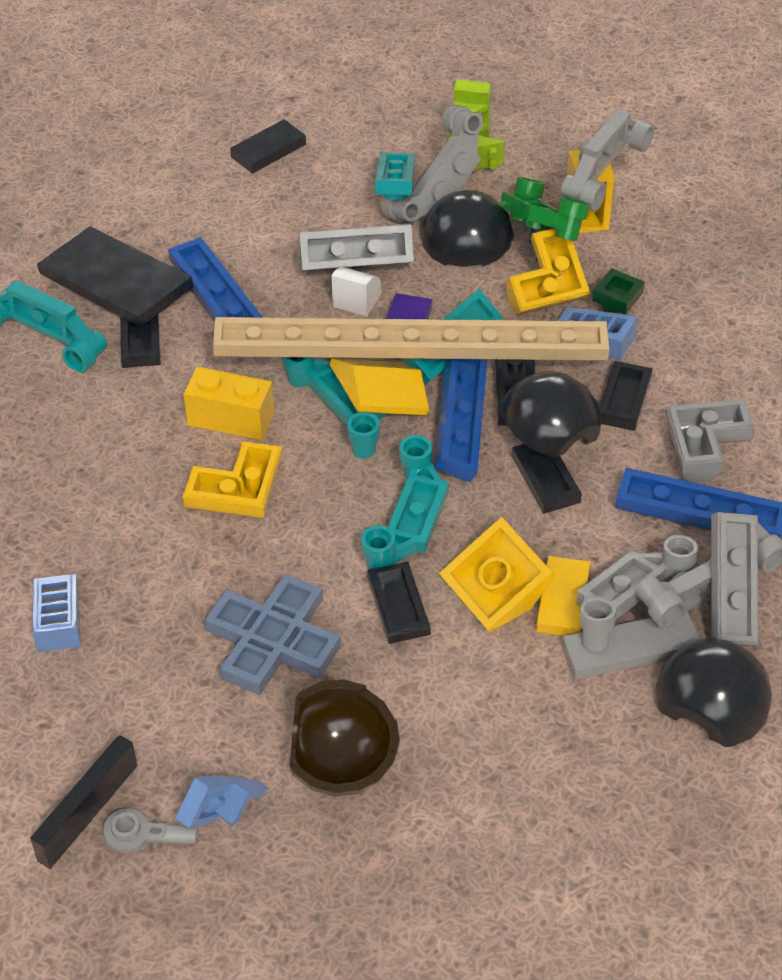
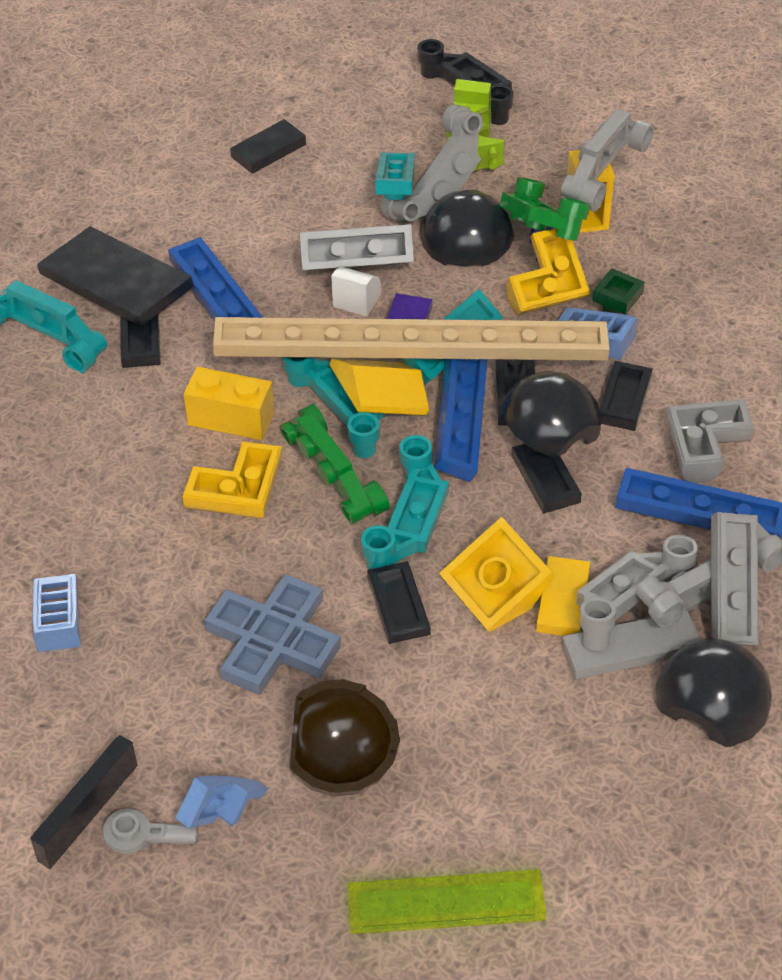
none -> green plate [279,404,390,525]
none -> clear neon green tile [347,869,546,934]
none -> black plate [418,39,513,125]

